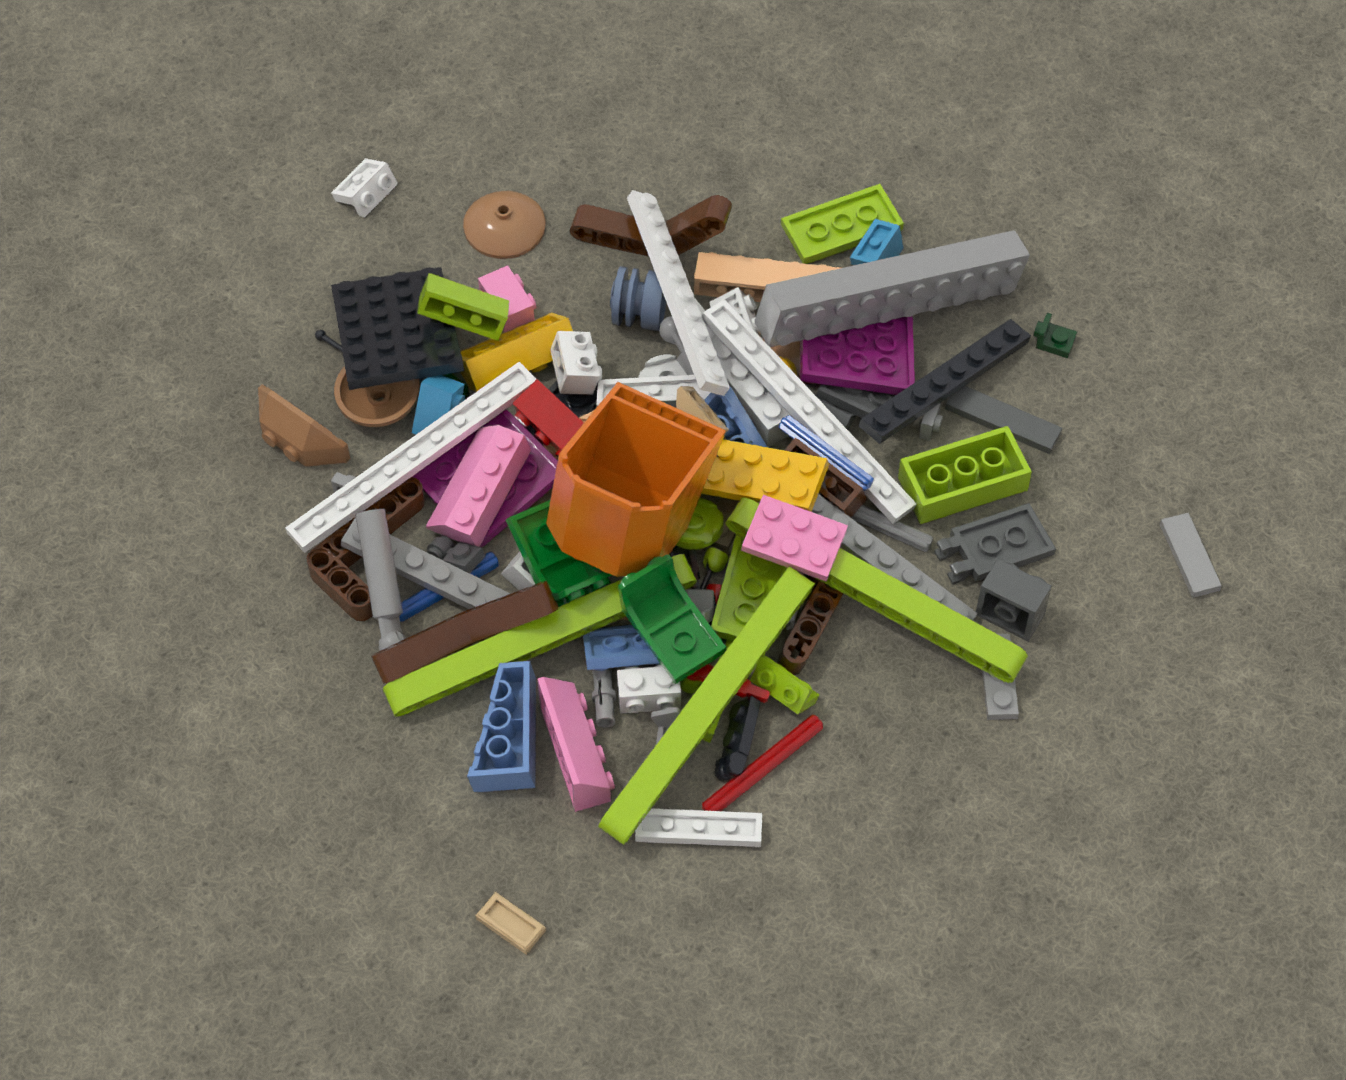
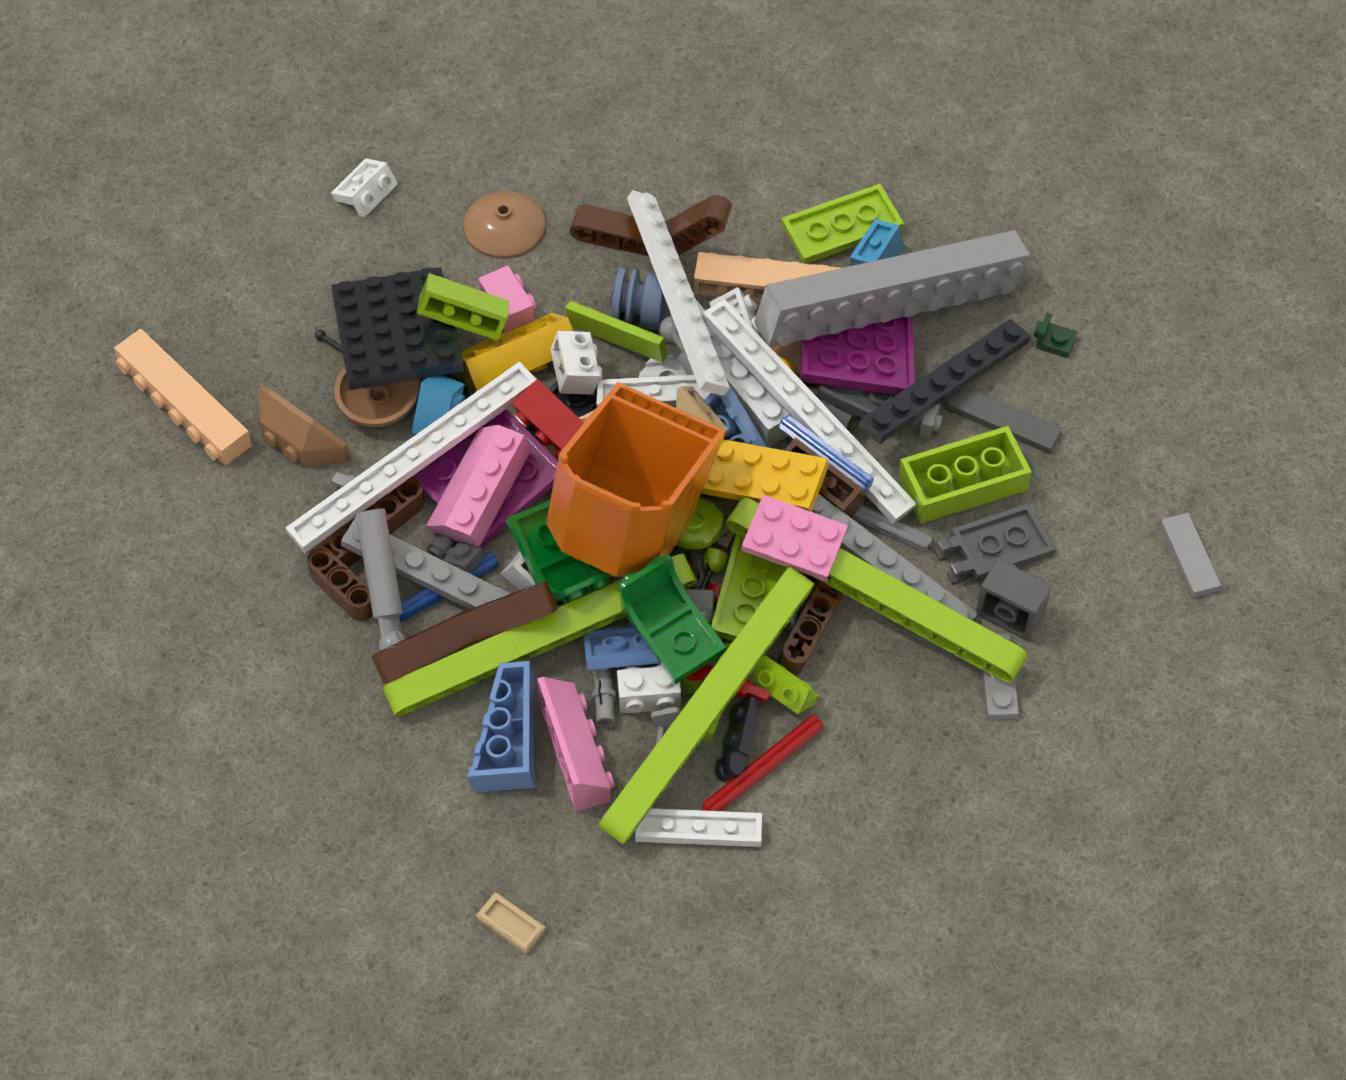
none -> light nougat brick [114,329,252,466]
none -> lime tile [565,301,668,363]

